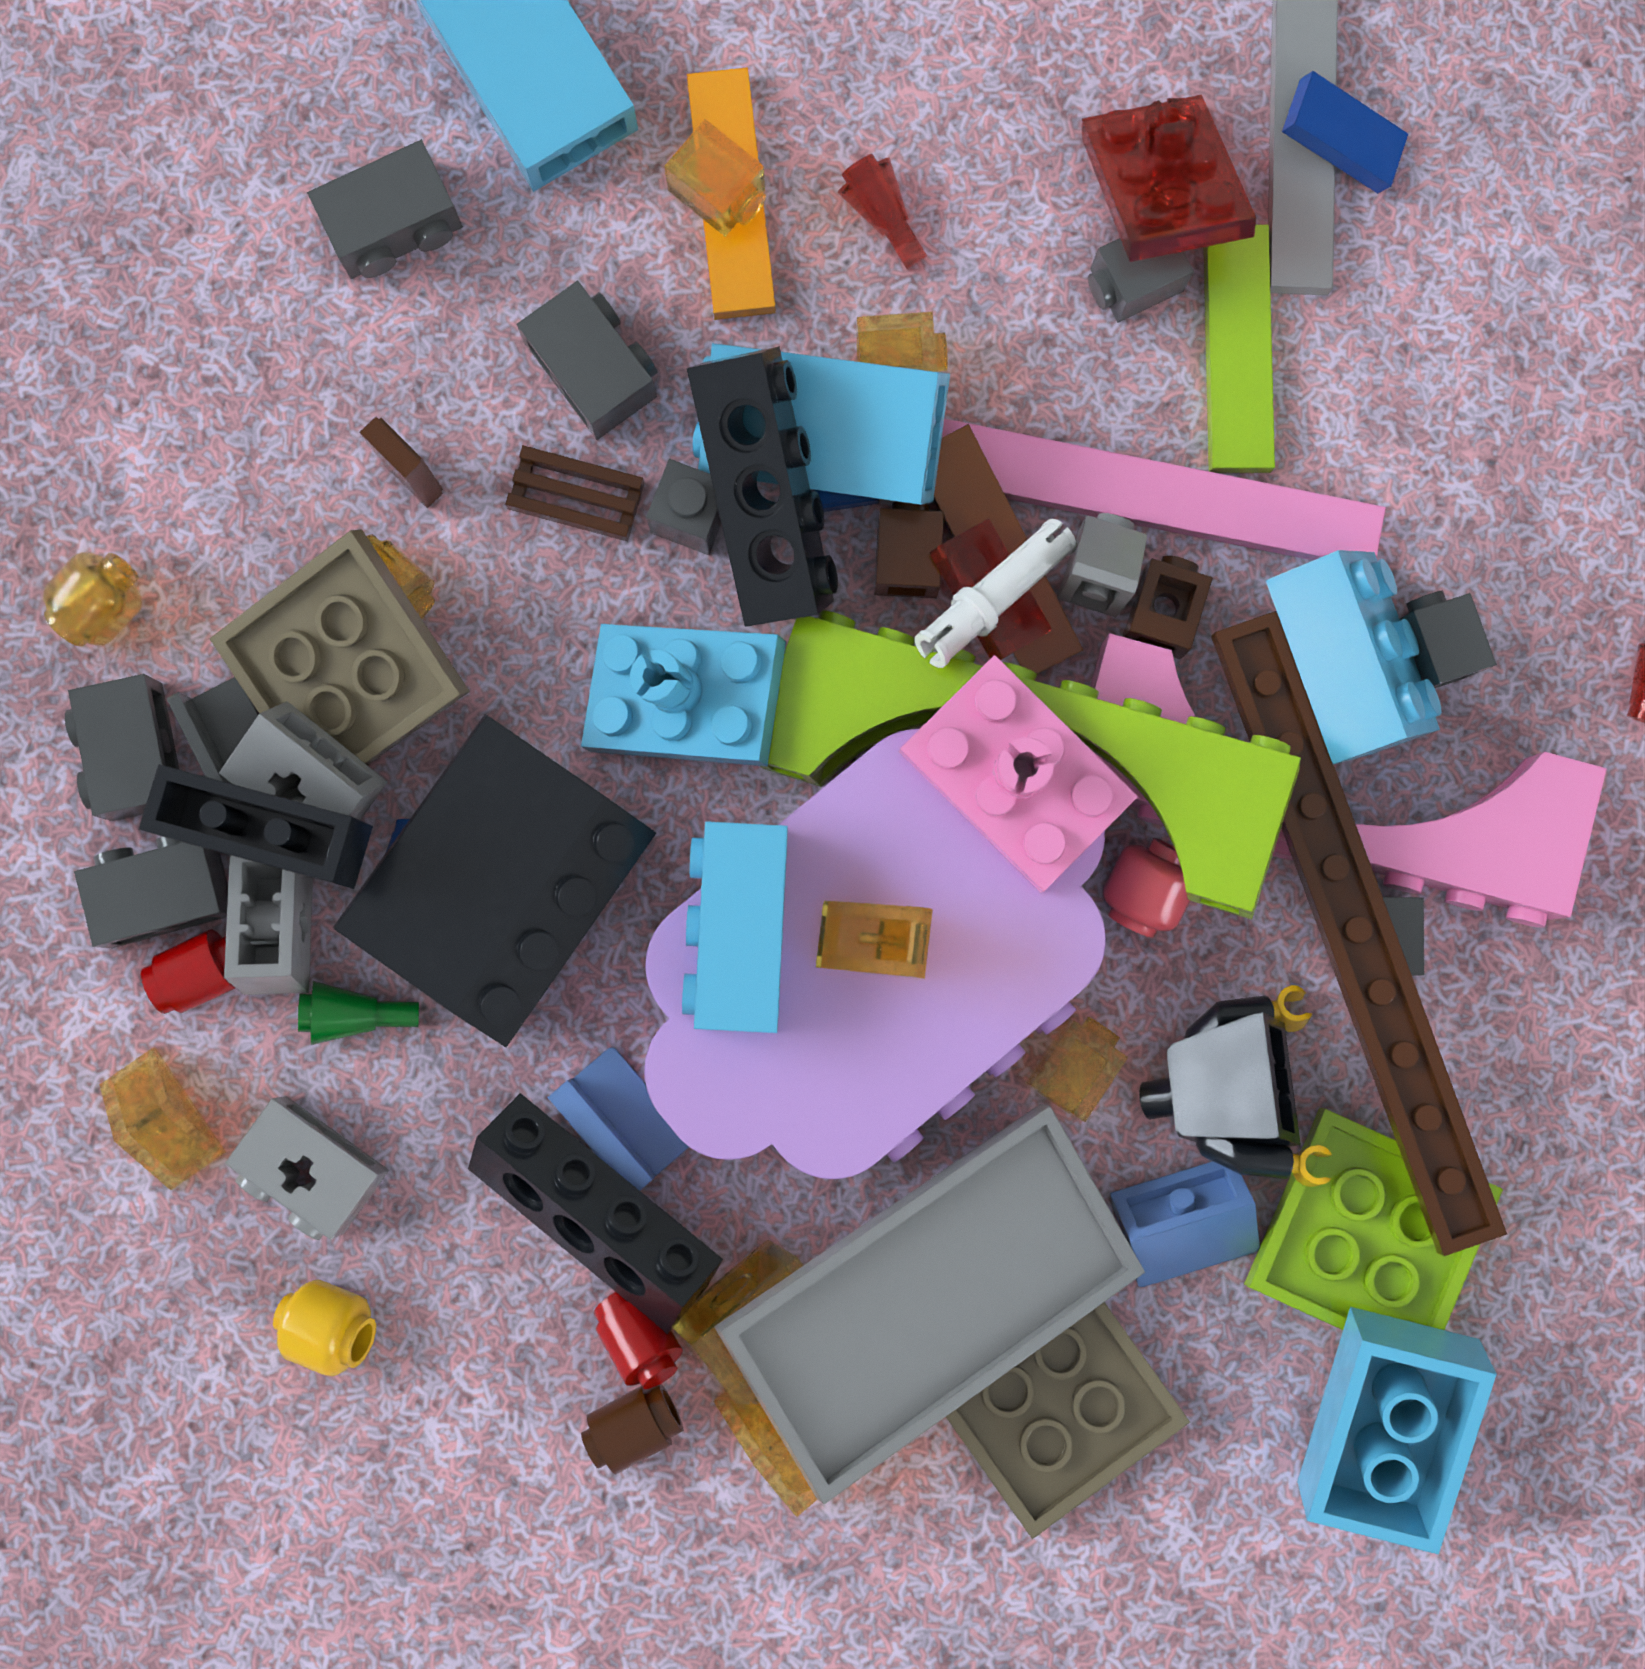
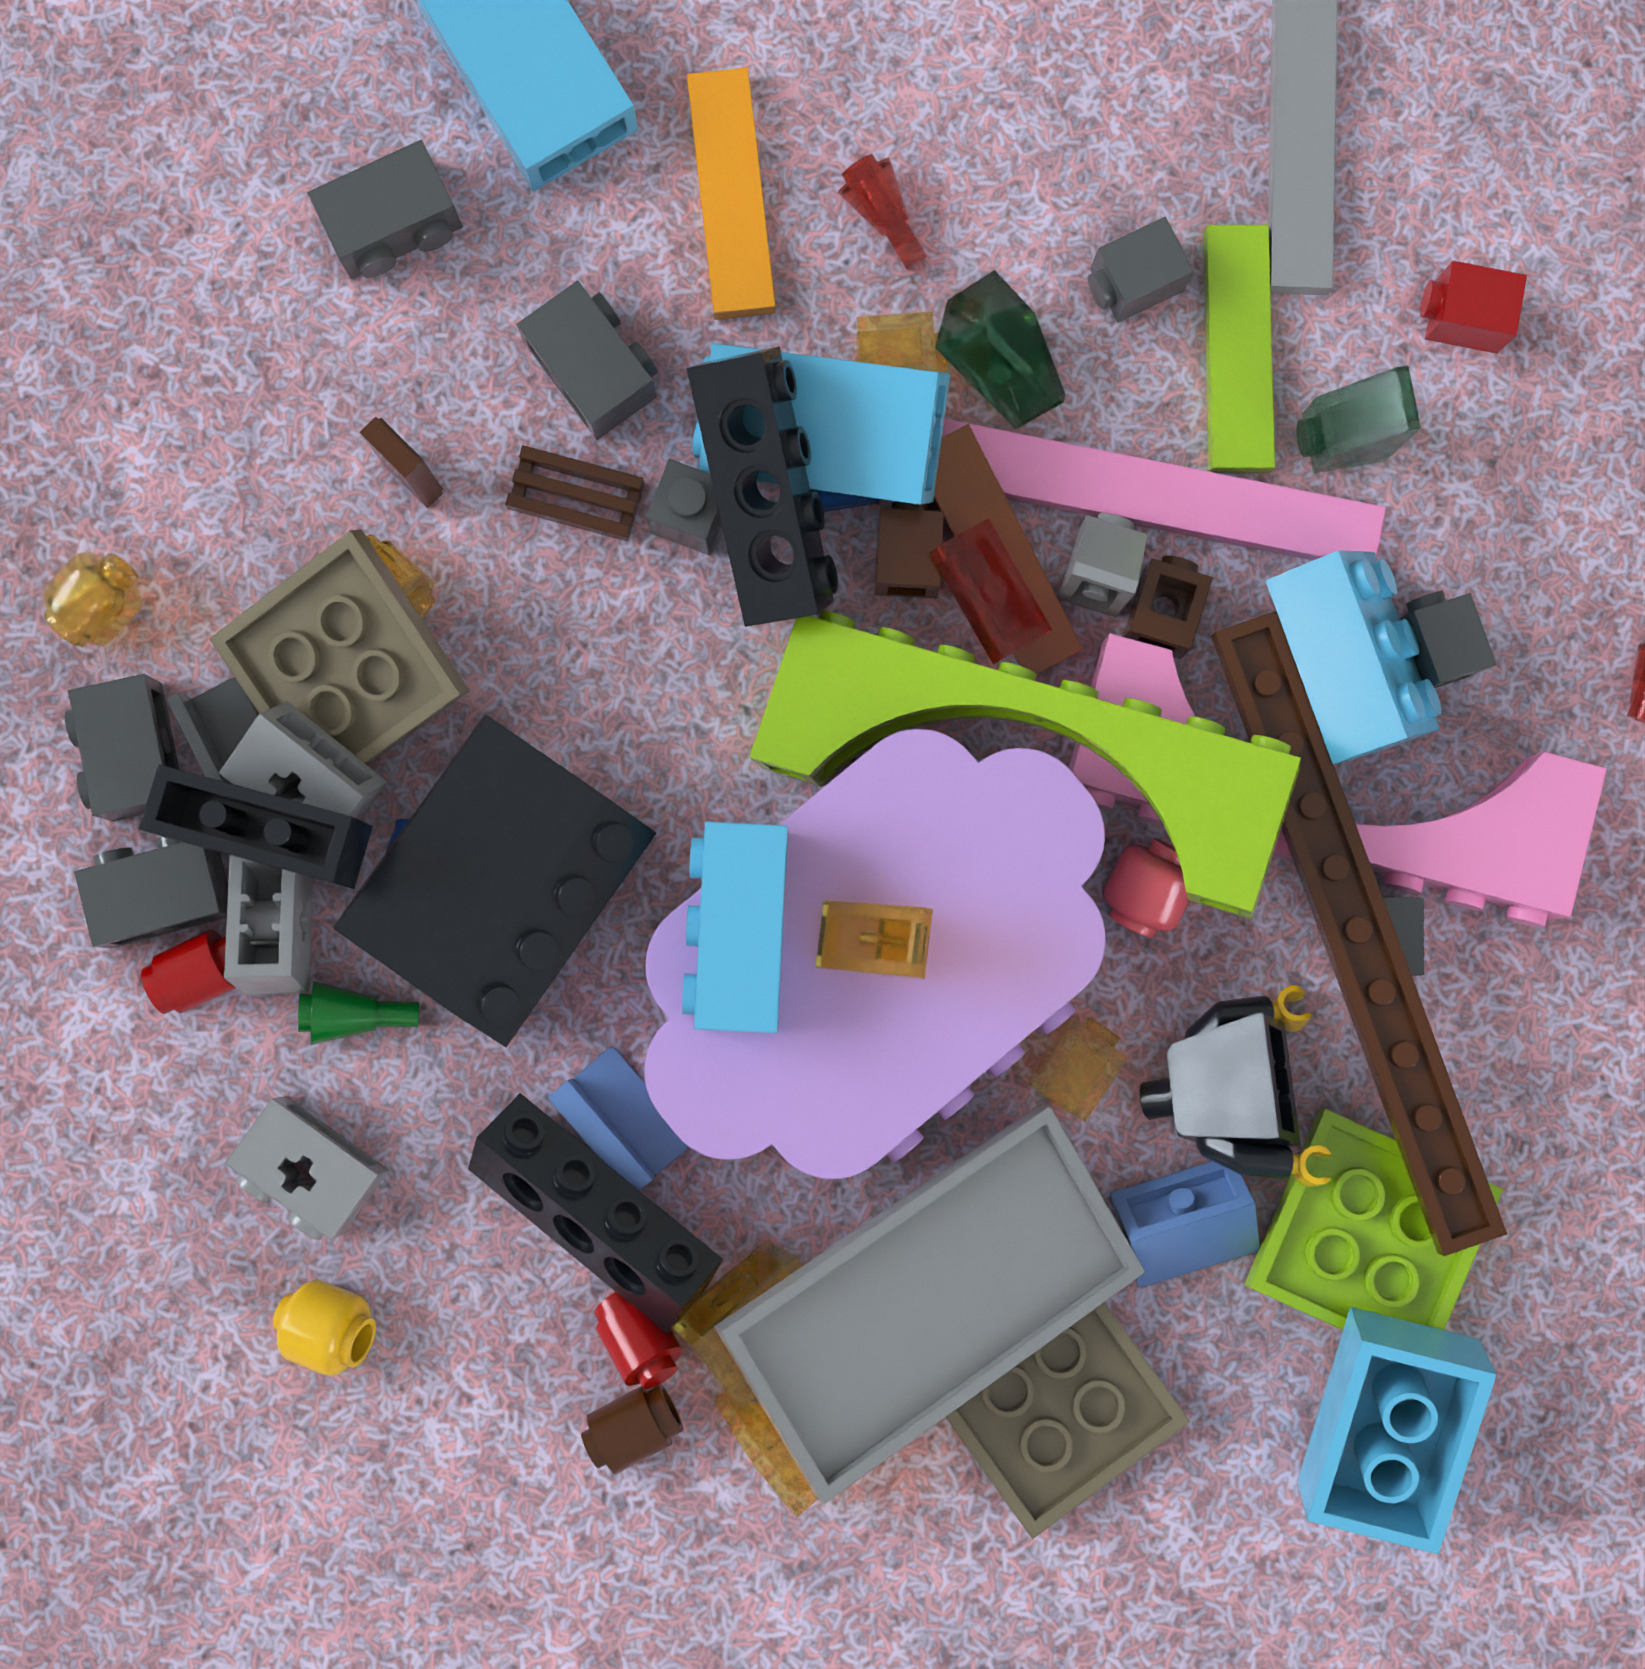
clear yellow slope [99,1047,226,1190] -> none
medium azure plate [581,624,786,767] -> none
clear yellow brick [664,119,766,237] -> none
bright pink plate [899,655,1138,893] -> none
white pin [915,518,1077,668] -> none
clear red plate [1082,95,1256,262] -> none
blue tile [1282,71,1408,194] -> none
none -> clear green slope [935,270,1066,429]
none -> slope [1296,365,1421,474]
none -> red brick [1420,260,1527,354]

